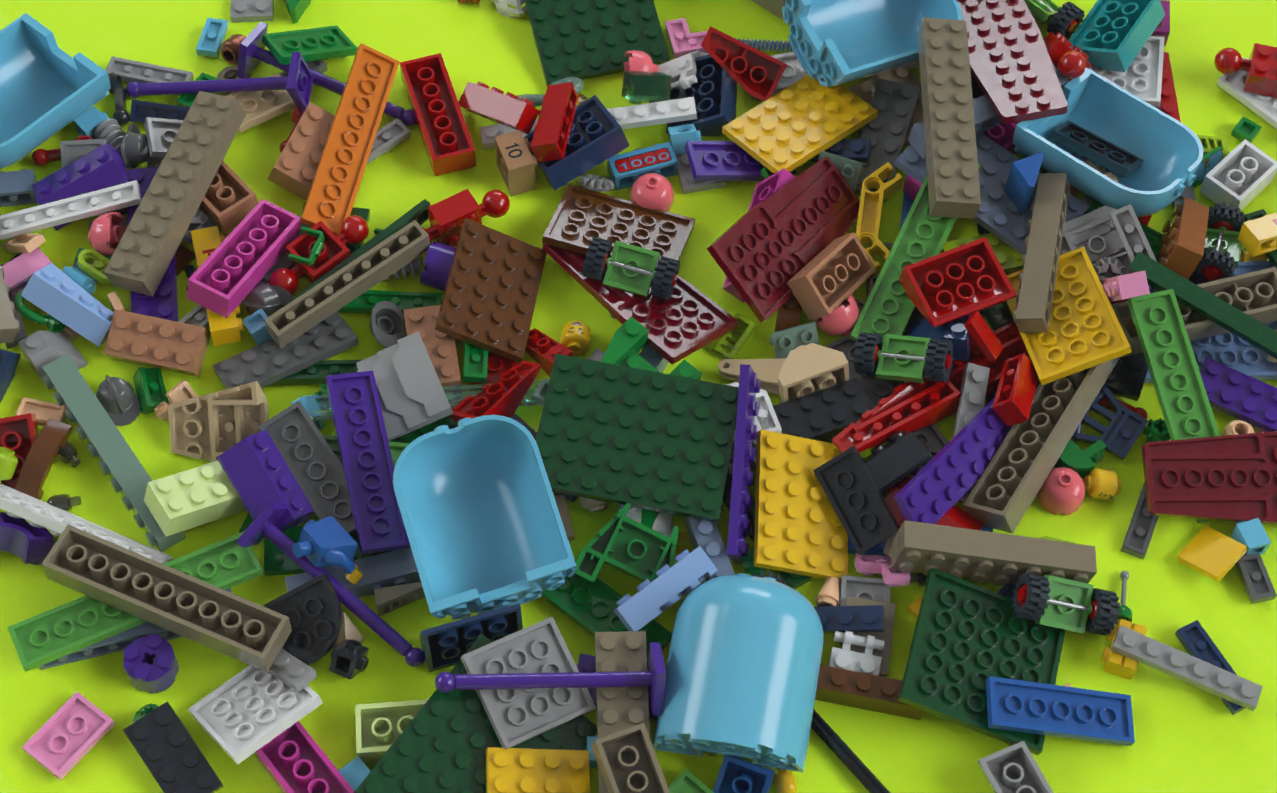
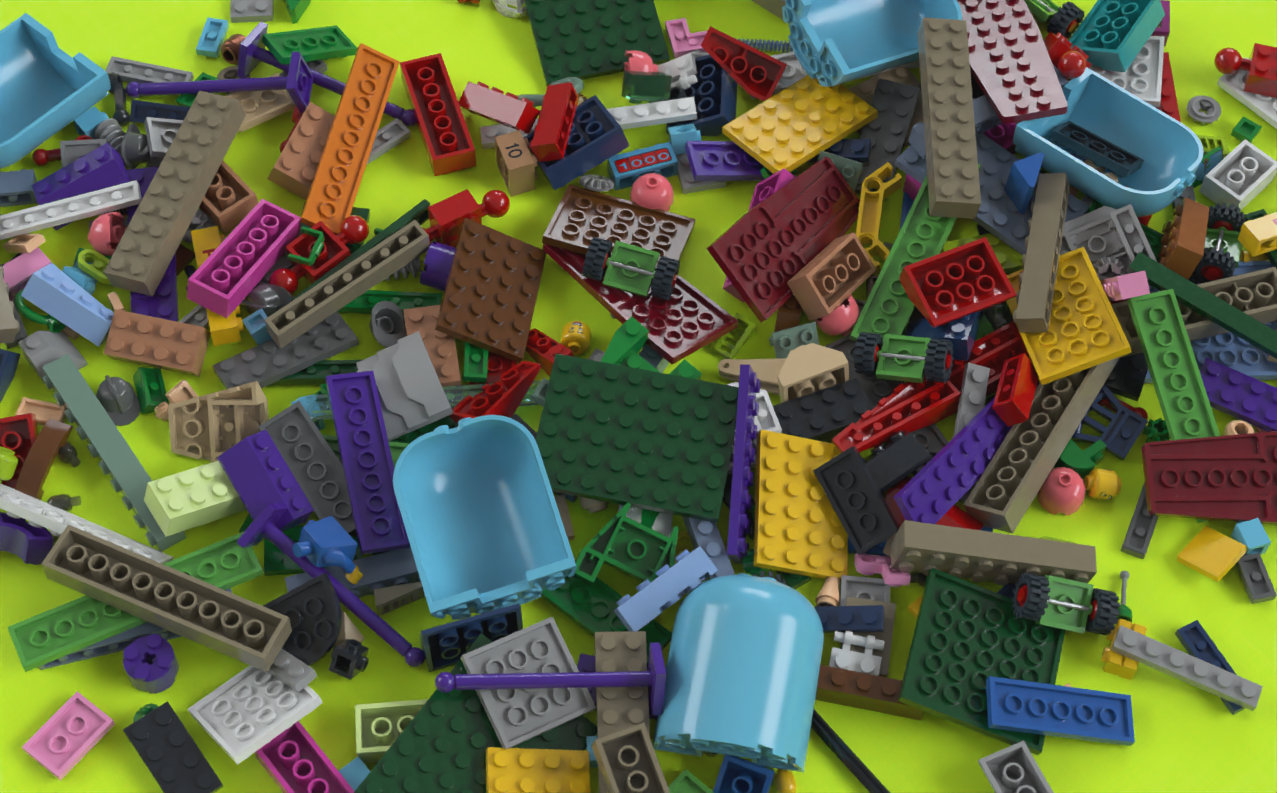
red tile [964,311,1003,362] -> none
none -> light grey gear [1186,95,1221,125]

